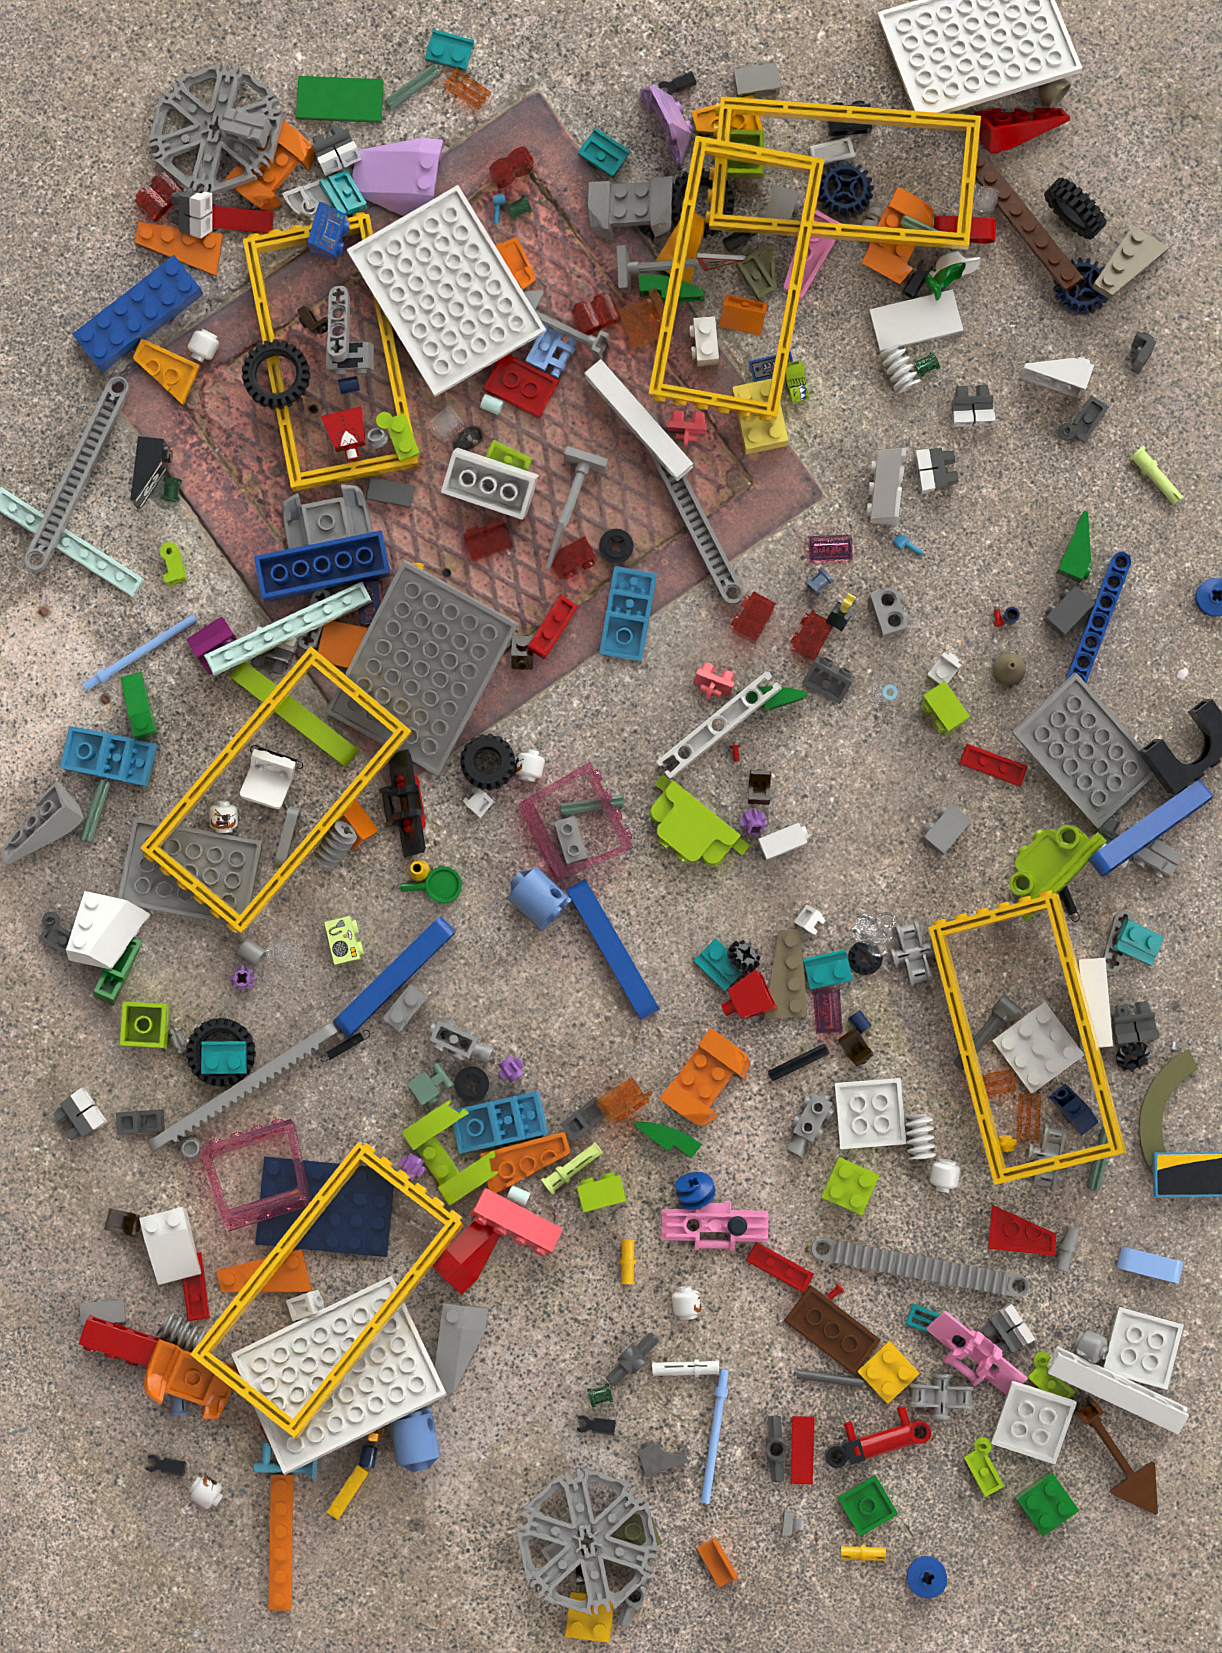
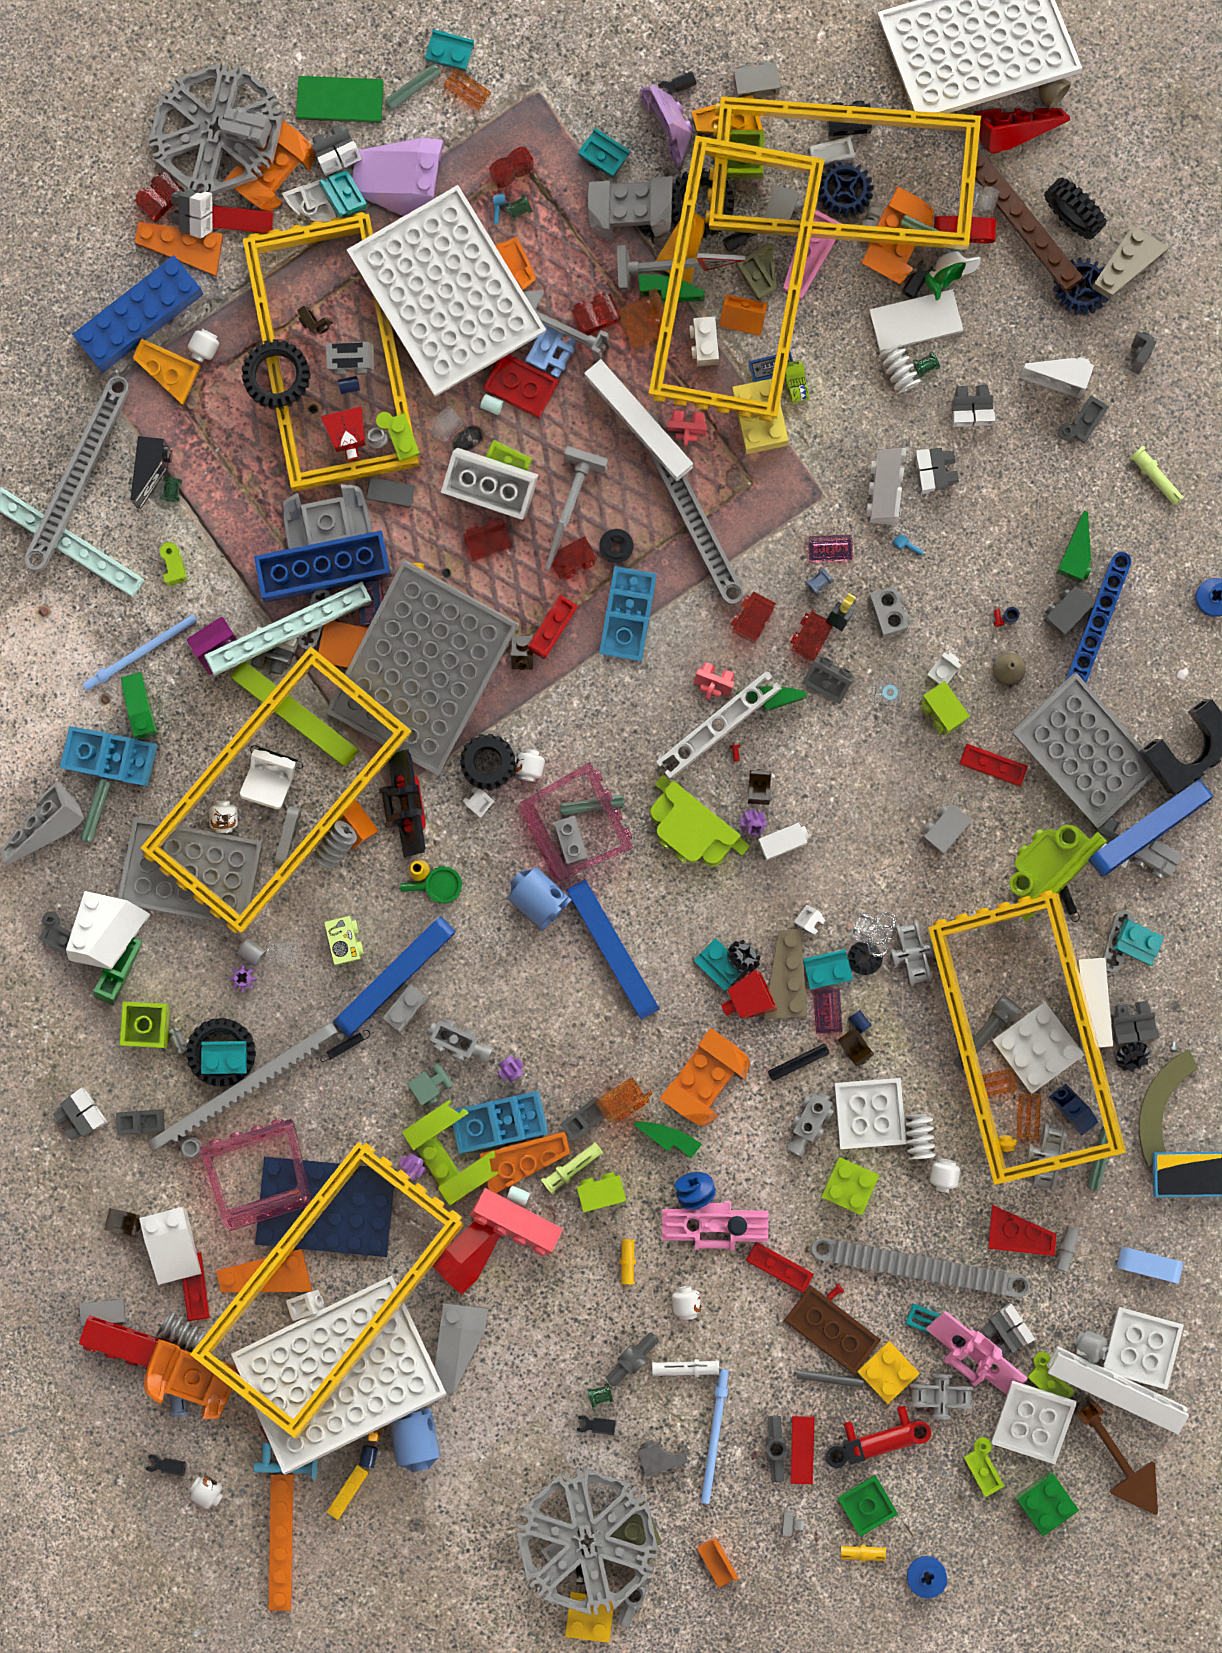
blue slope [307,202,350,261] -> none
light grey beam [327,286,350,362] -> none
black gear [454,1067,489,1102] -> none

